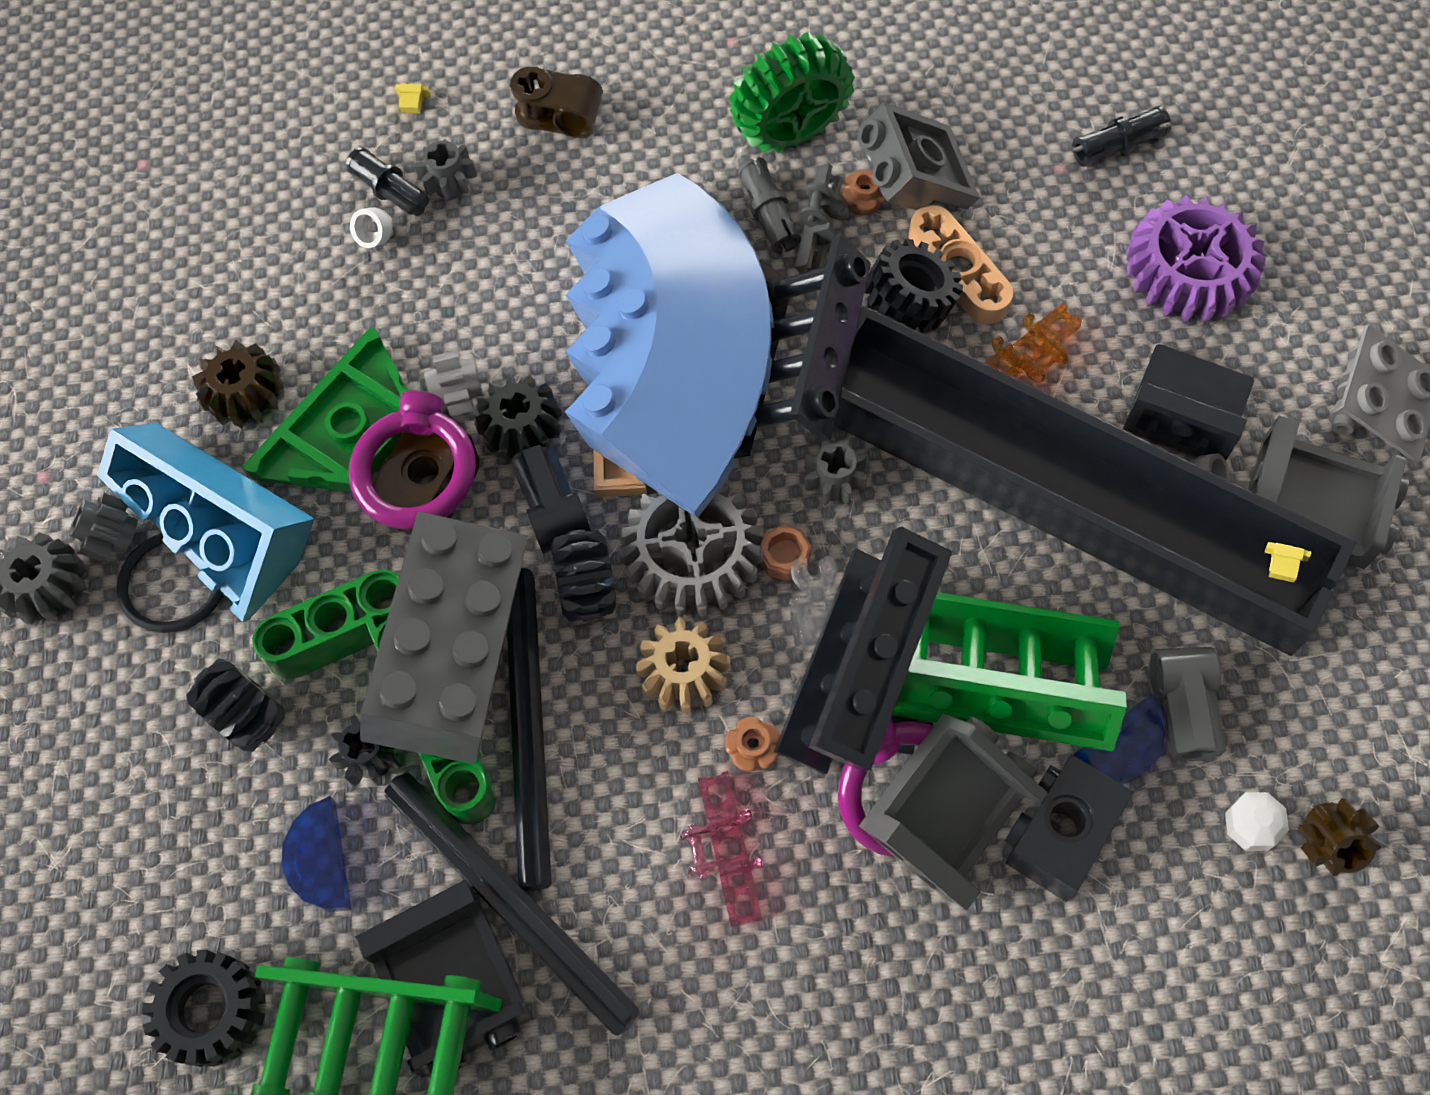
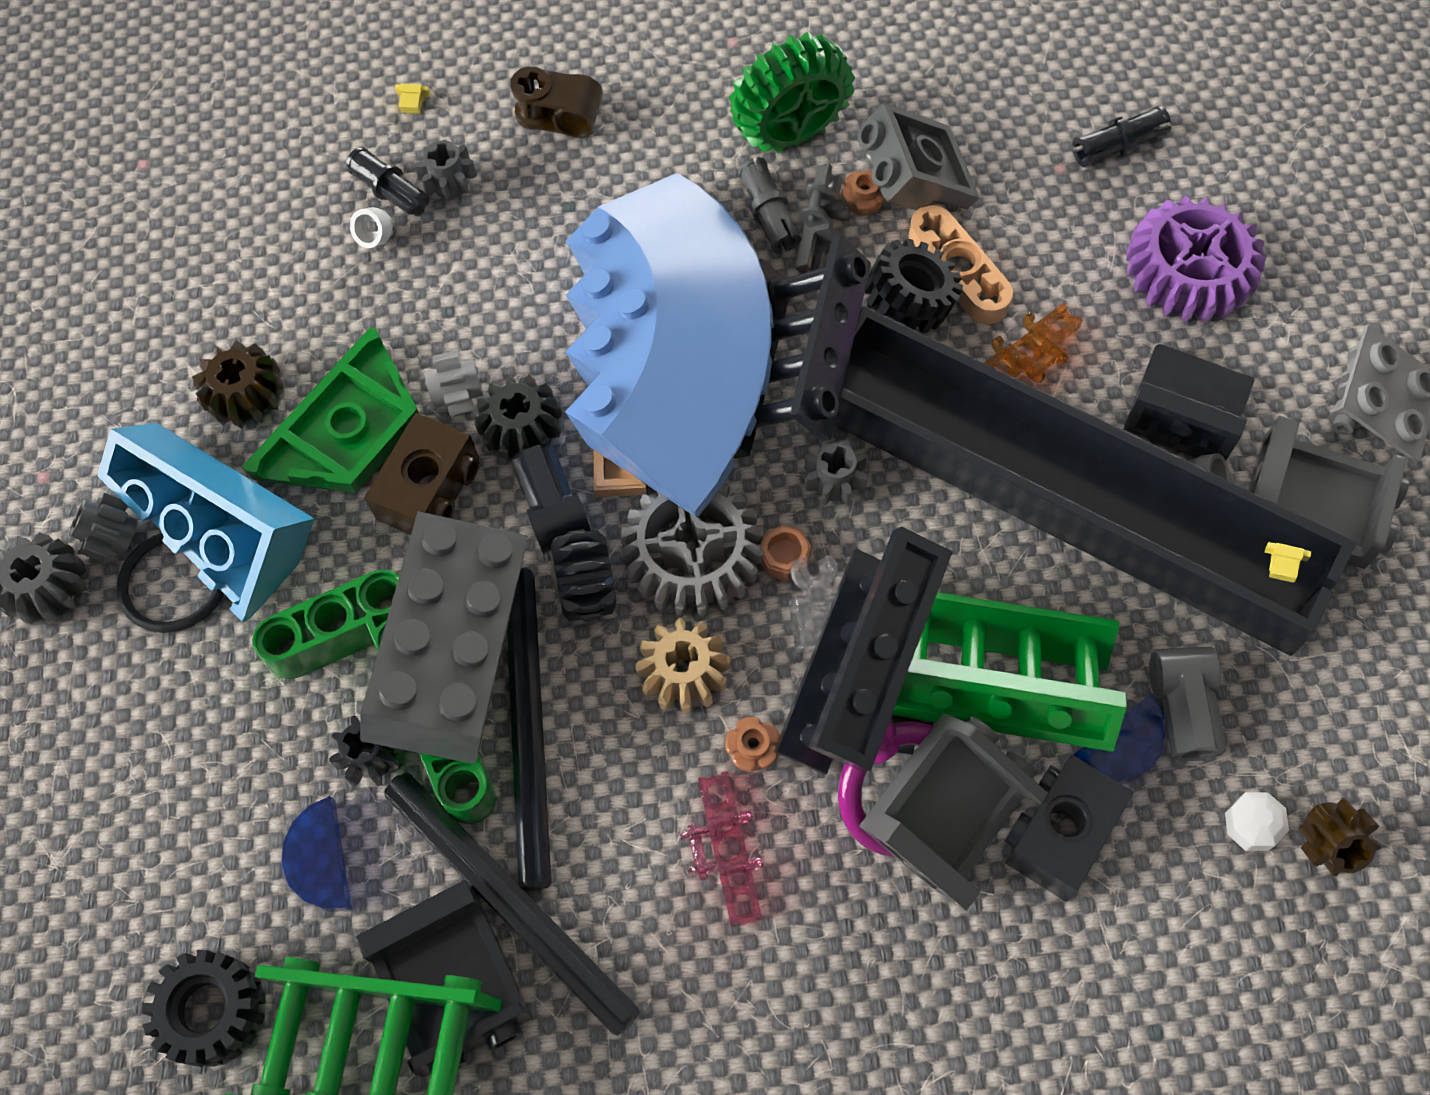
black gear [186,658,285,752] -> none
magenta piece [349,391,476,529] -> none

